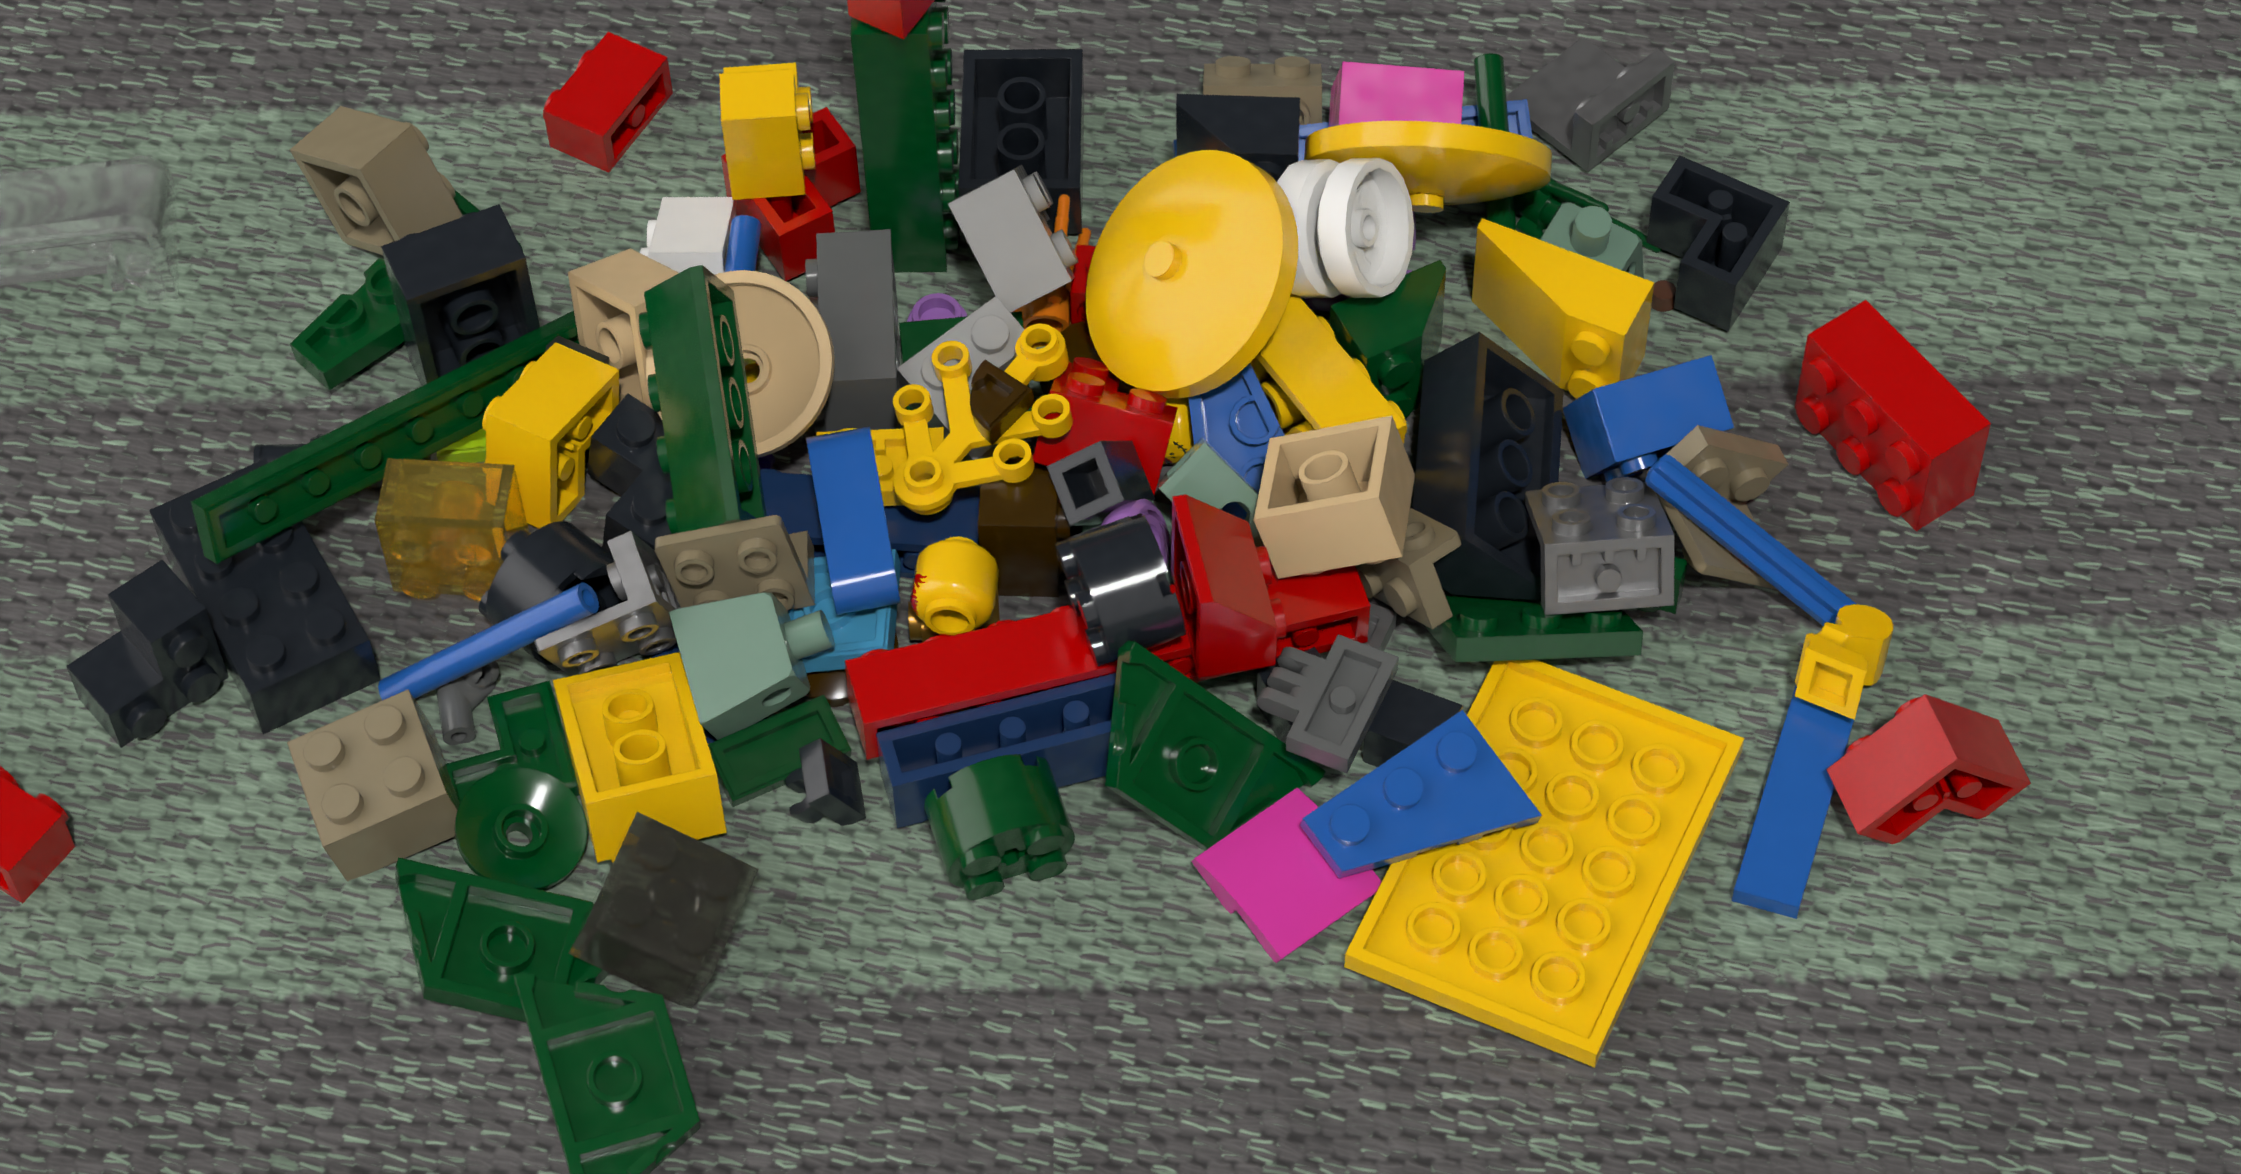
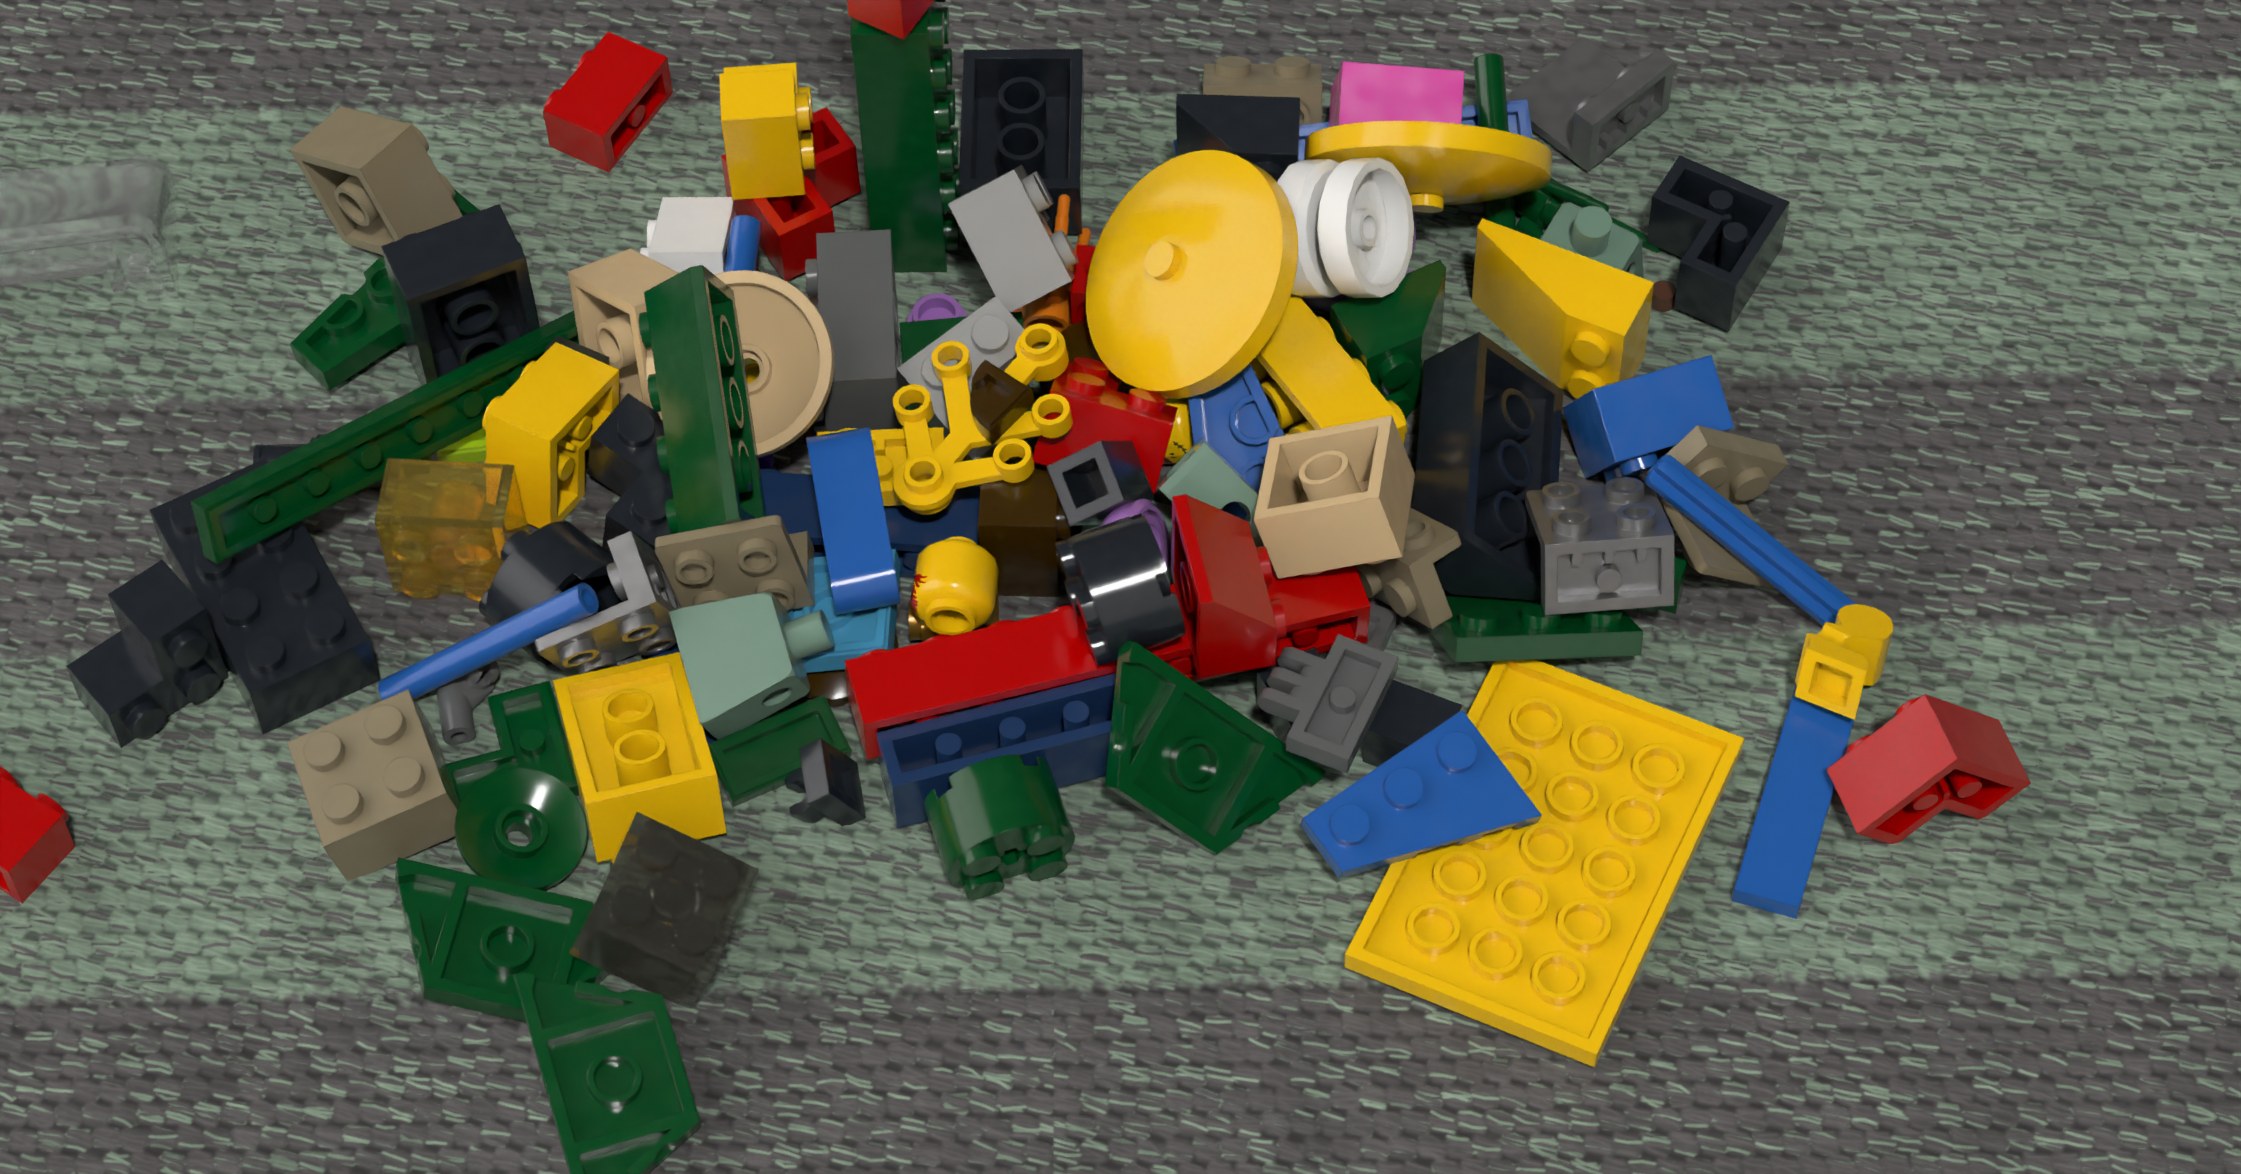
dark pink slope [1191,788,1382,963] -> none
red brick [1794,300,1991,531] -> none

